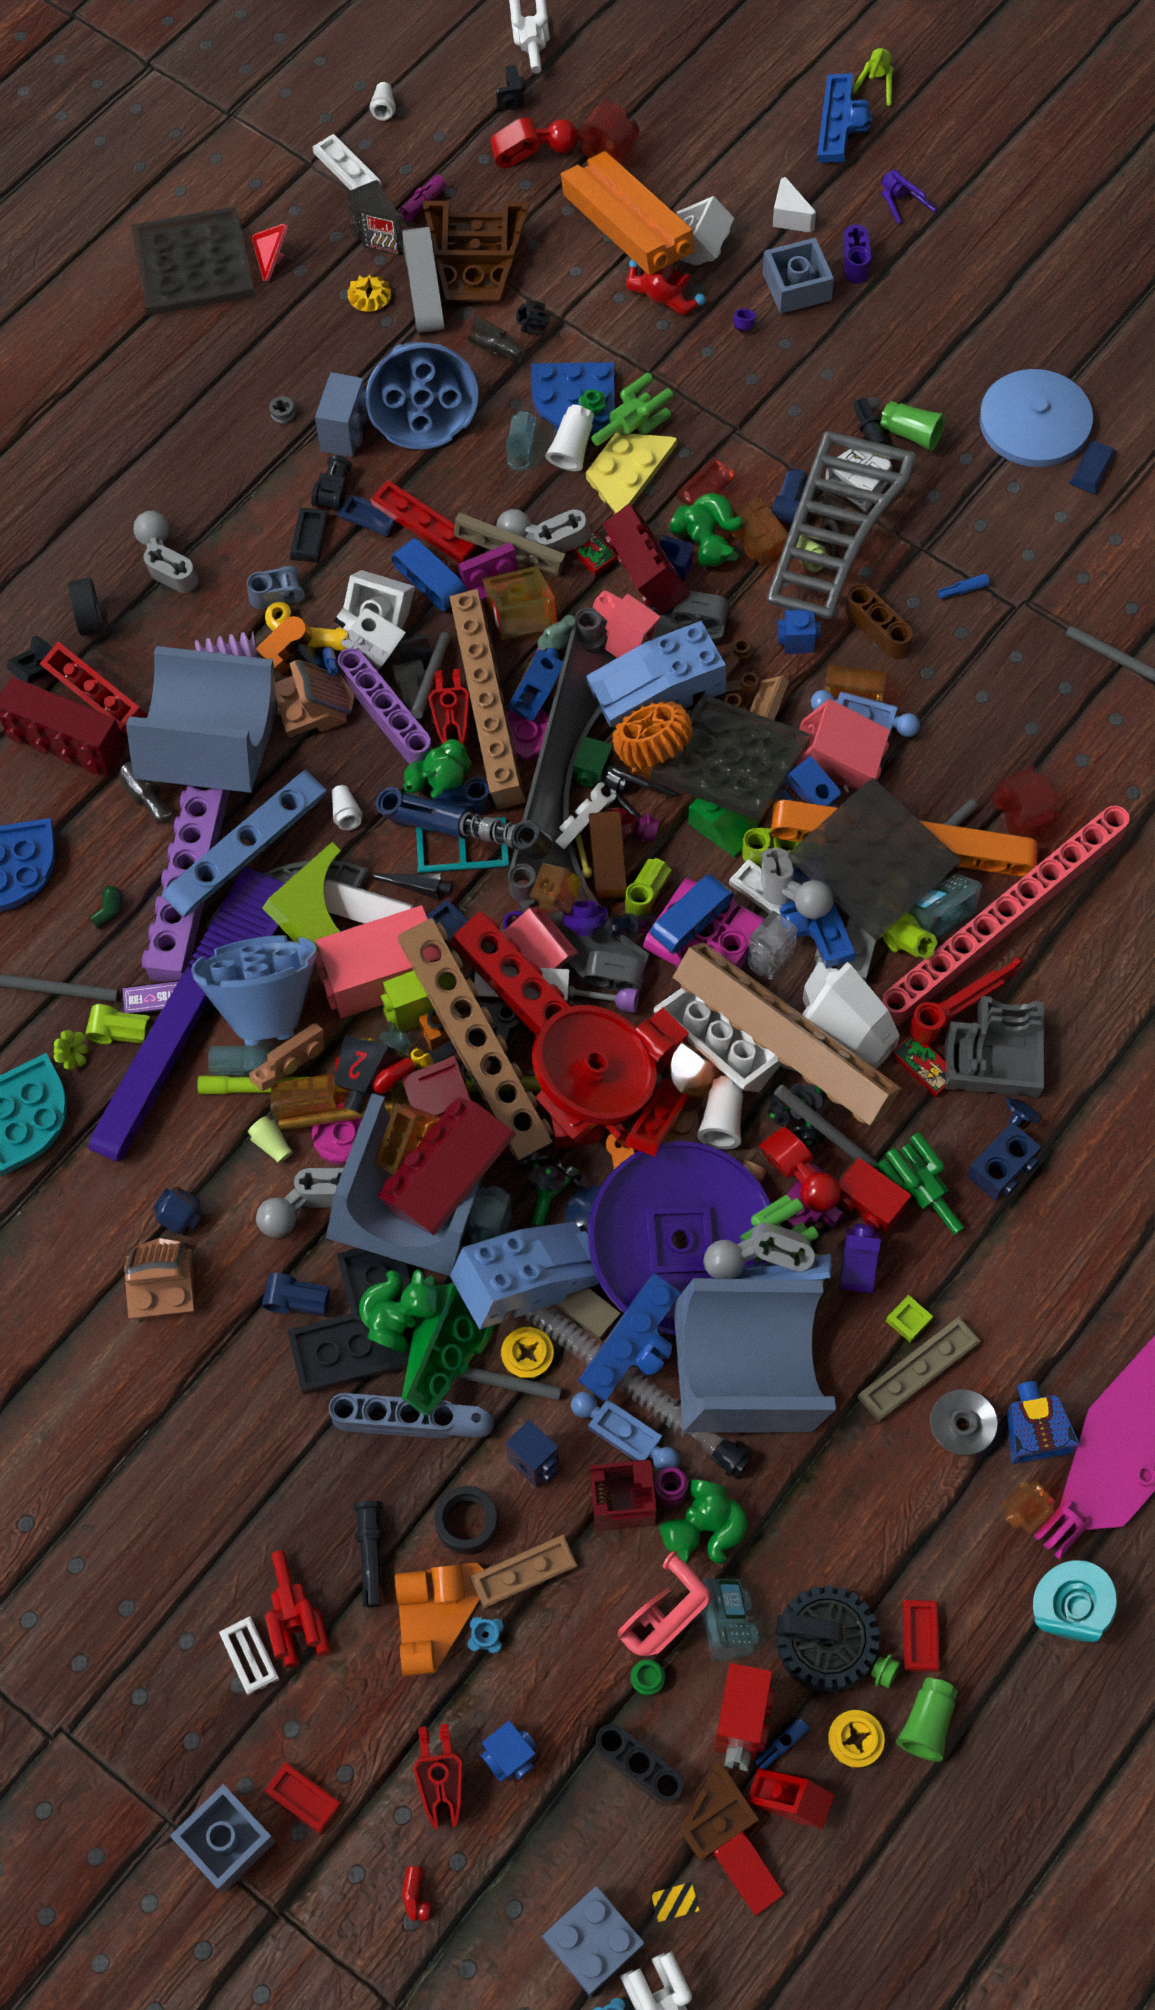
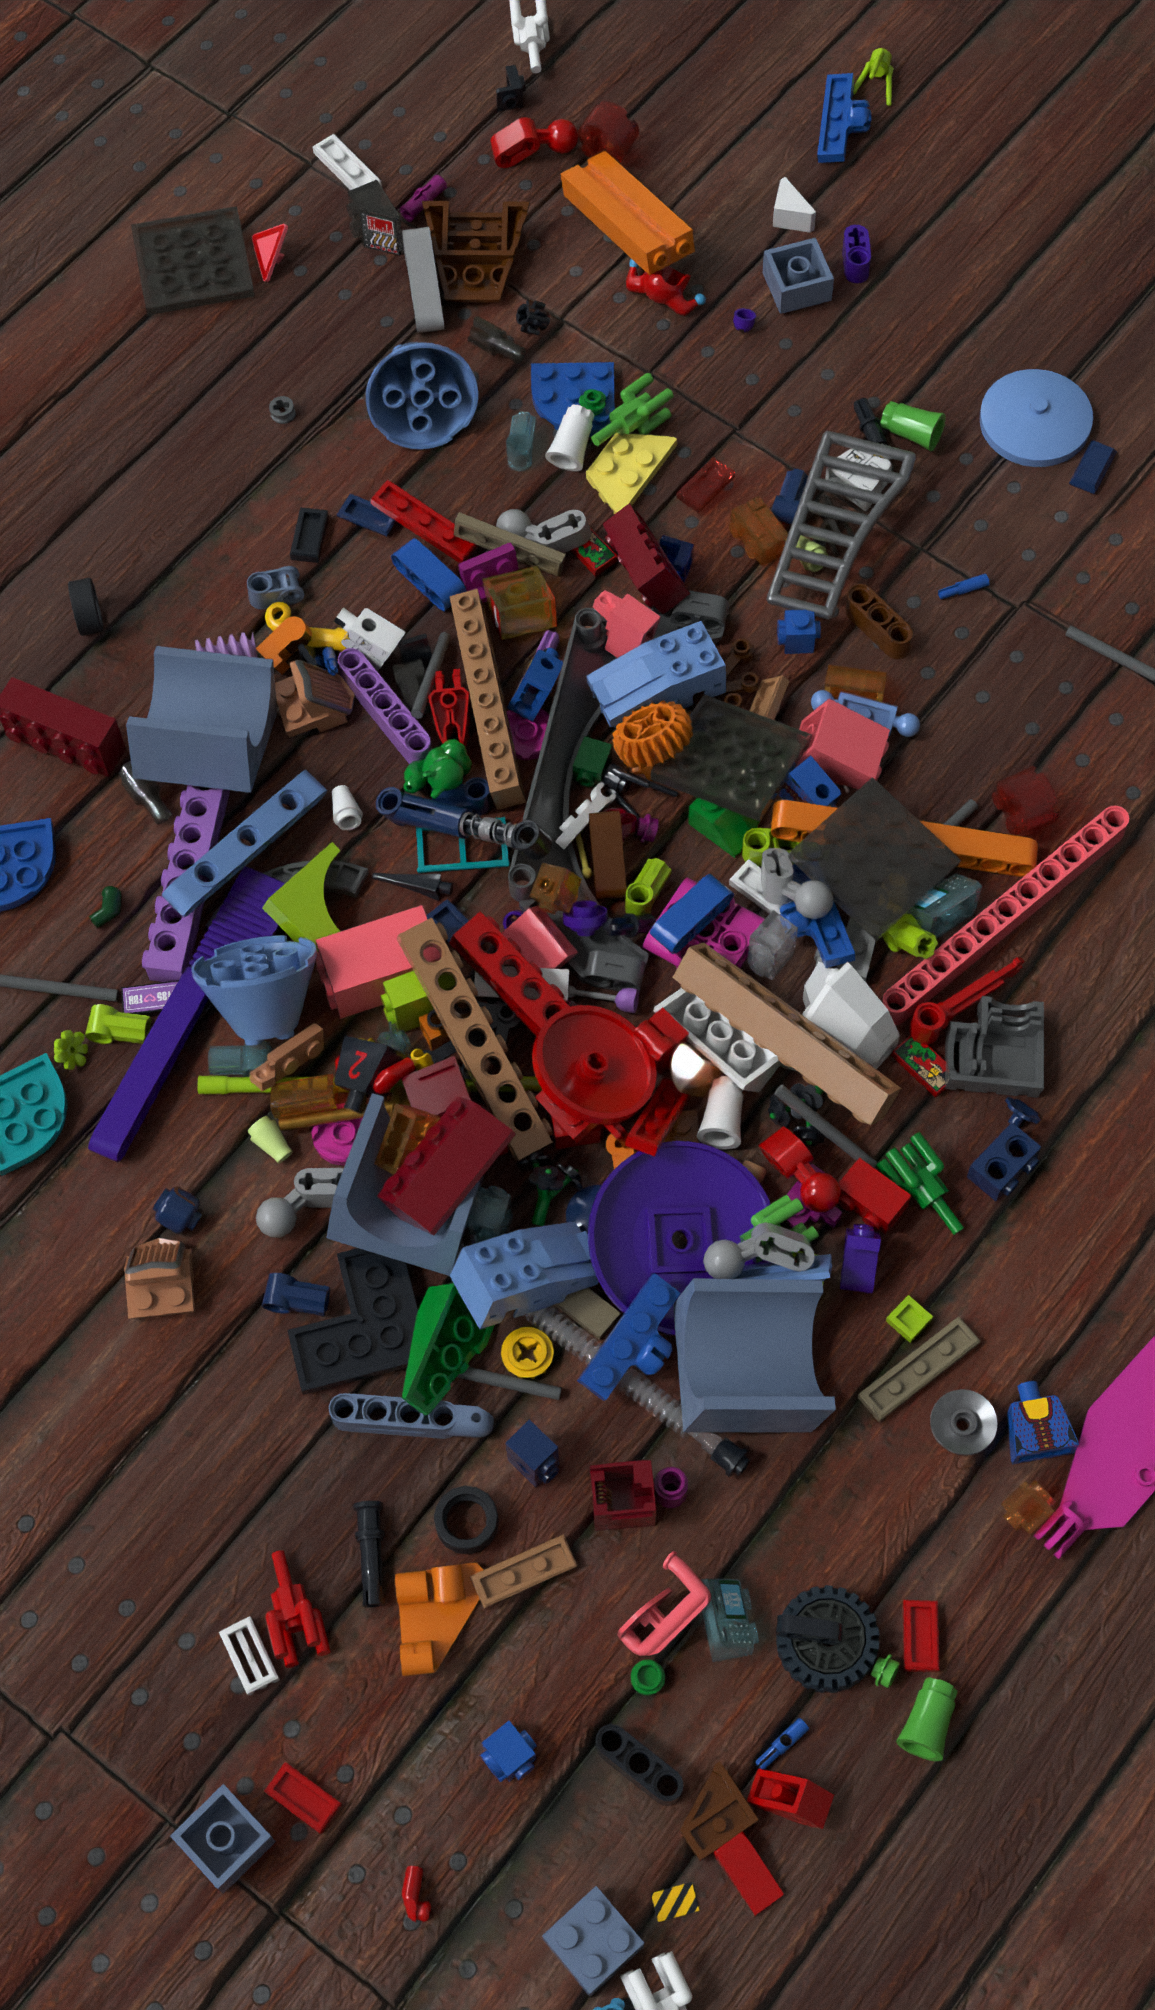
black bracket [7,635,53,684] -> none
red brick [40,641,148,736] -> none
light grey beam [133,511,198,593] -> none
black connector [311,455,352,512] -> none
sand blue brick [315,372,370,457] -> none
white tile [323,879,414,923] -> none
white slope [339,570,415,629] -> none
yellow gear [347,273,391,312] -> none
green animal [359,1269,438,1354] -> none
white cone [369,82,396,121] -> none
red hinge [413,1723,463,1829] -> none
dark azure plate [468,1617,504,1653] -> none
sand green piece [538,615,575,652] -> none
medium blue plate [571,1392,680,1471] -> none
green animal [659,1479,748,1564] -> none
green animal [669,493,743,568] -> none
white slope [676,196,734,265] -> none
red piece [714,1663,775,1771] -> none
yellow gear [828,1710,885,1768] -> none
dark purple plant [881,169,938,224] -> none
hat [1033,1560,1118,1642] -> none

